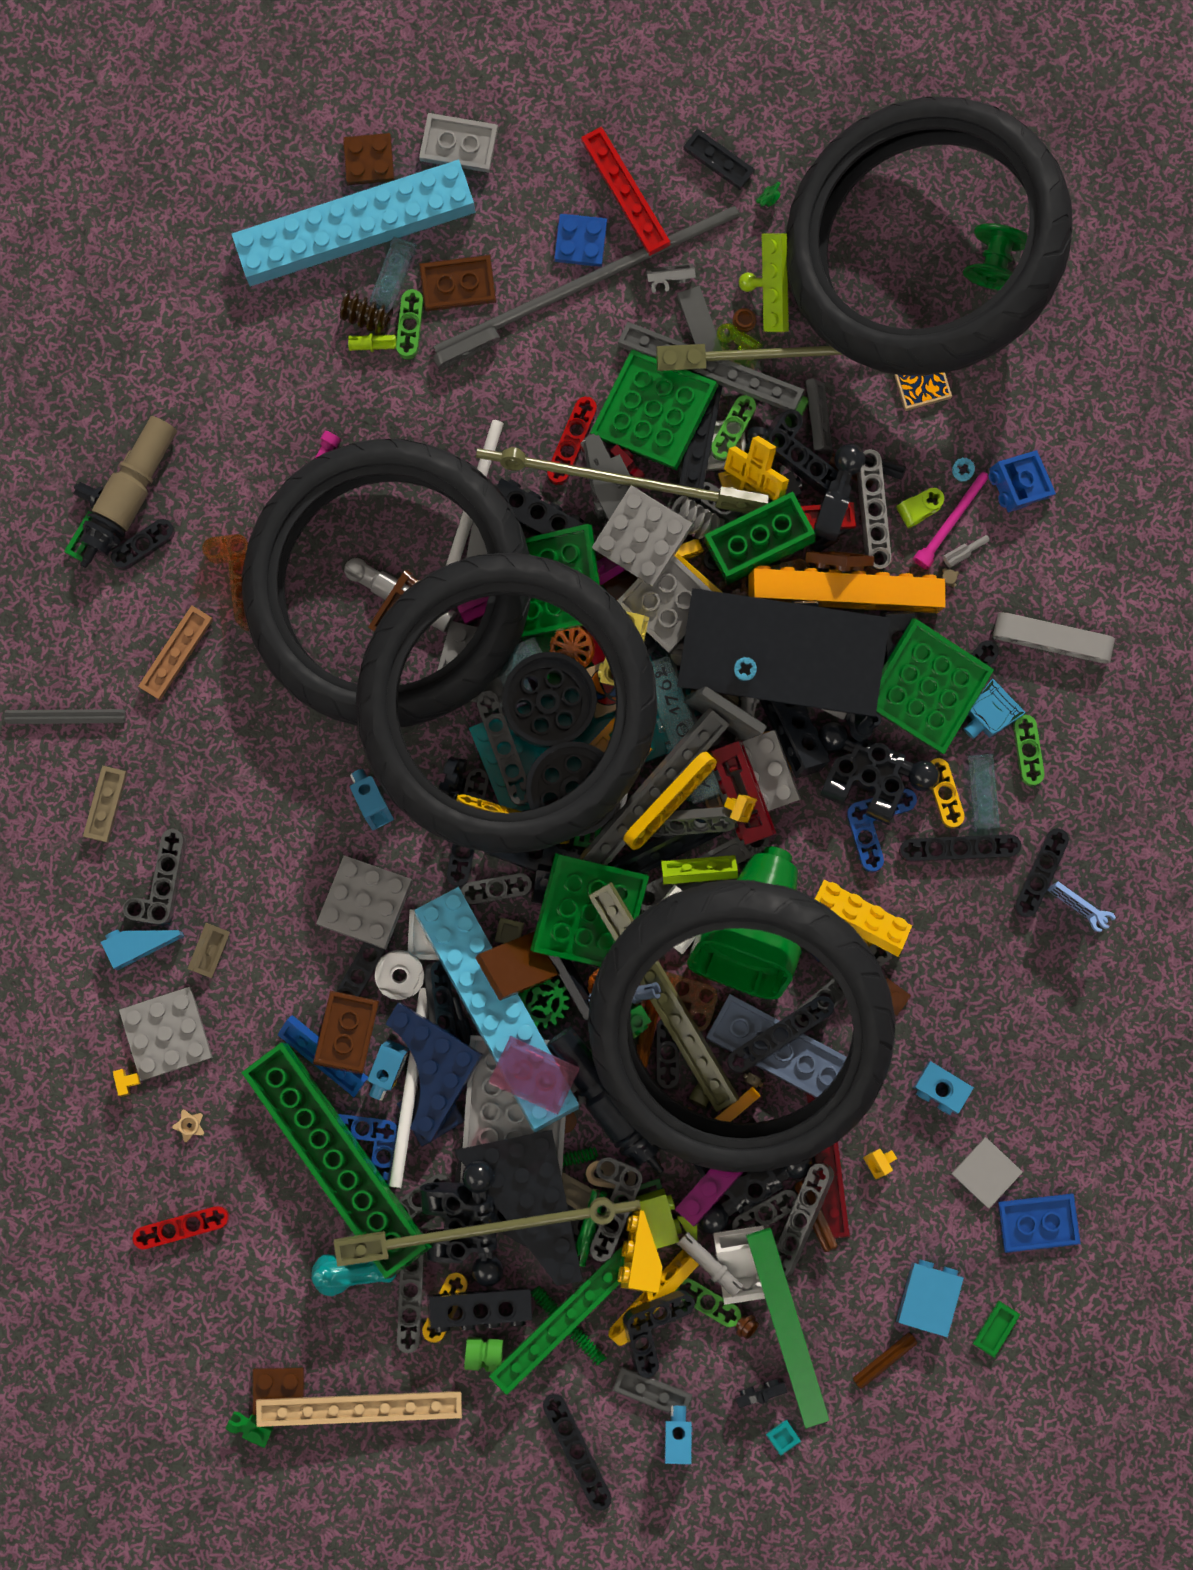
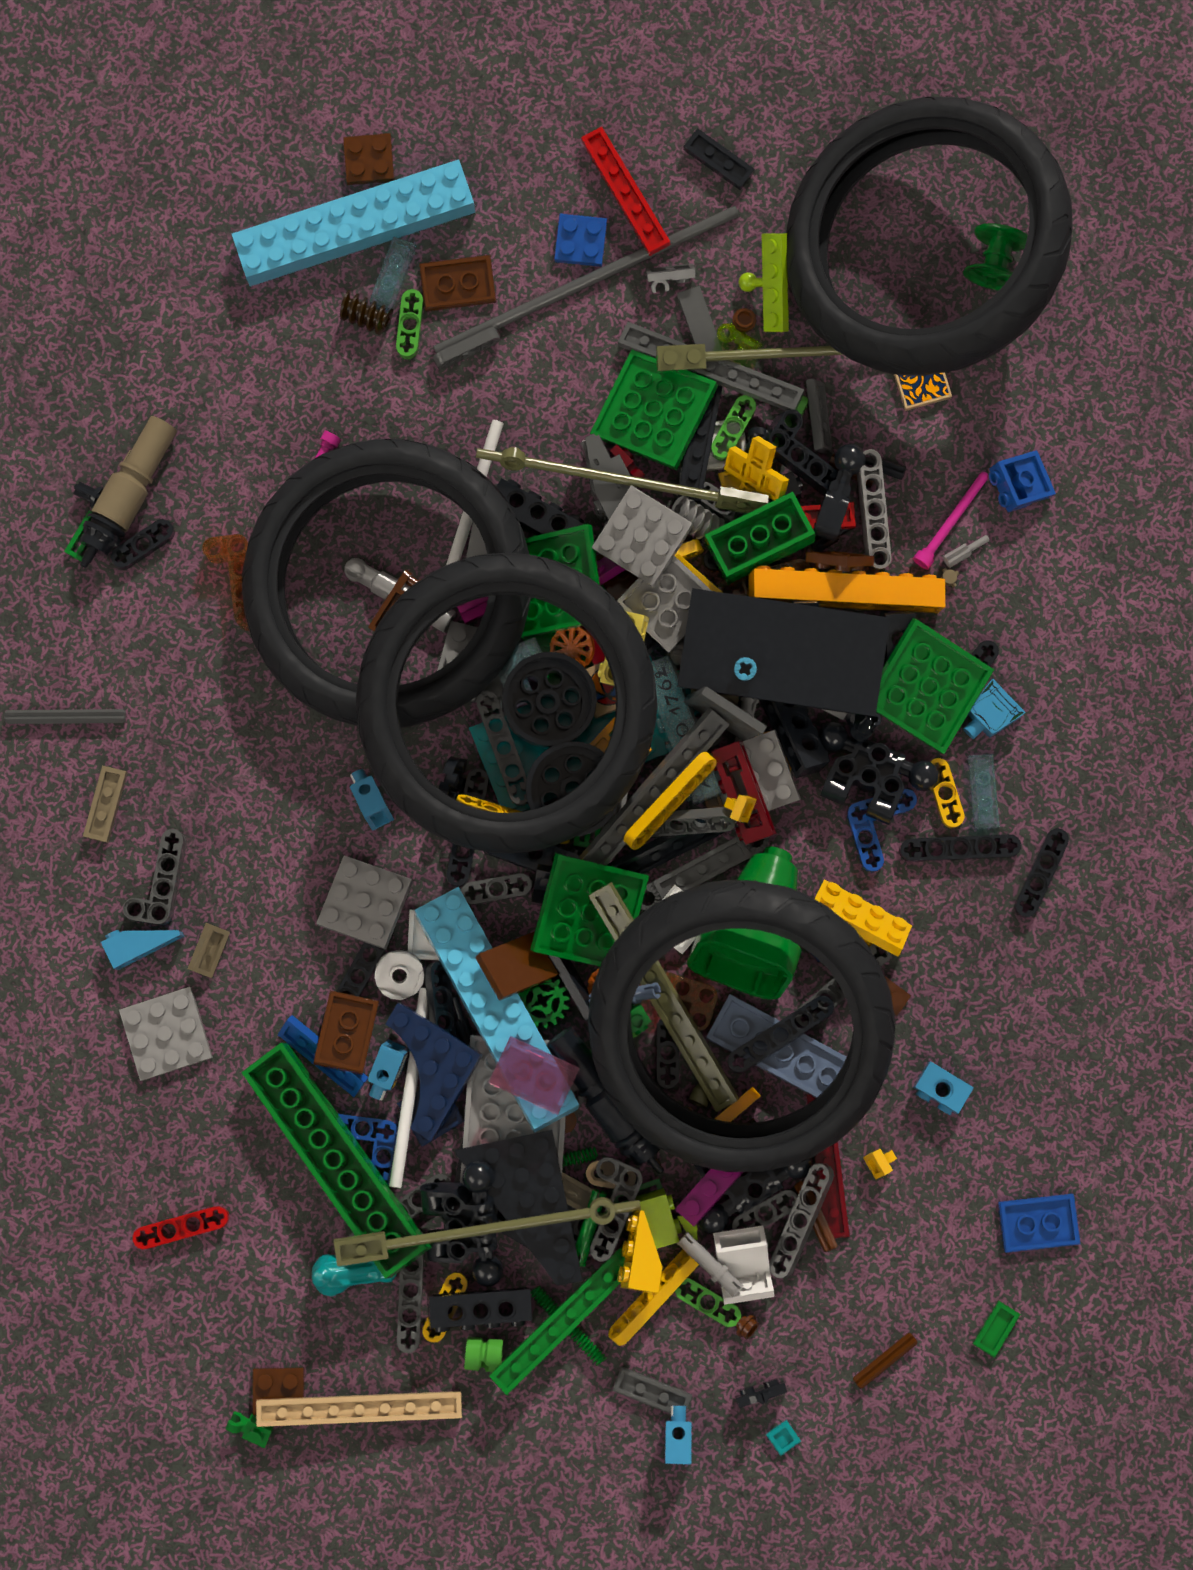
yellow tile [113,1069,141,1097] -> none
medium nougat plate [138,605,213,700] -> none
tan plate [172,1110,204,1142] -> none
lime axle [348,333,397,352] -> none
light grey plate [419,113,498,173] -> none
olive tile [494,917,524,944] -> none
black beam [543,1393,612,1511] -> none
red beam [547,396,597,485] -> none
black beam [623,1290,695,1378] -> none
reddish brown axle [636,999,658,1068] -> none
lime plate [661,855,738,884] -> none
dark tan piece [743,1072,763,1088] -> none
green tile [746,1228,830,1429] -> none
green plate [756,182,781,207] -> none
lime piece [896,488,944,528] -> none
dark azure brick [896,1259,964,1337] -> none
light grey tile [951,1137,1023,1209] -> none
medium azure bush [952,458,975,481] -> none
light grey beam [993,612,1115,664] -> none
bright green beam [1013,715,1044,786] -> none
light blue flag [1048,881,1116,932] -> none

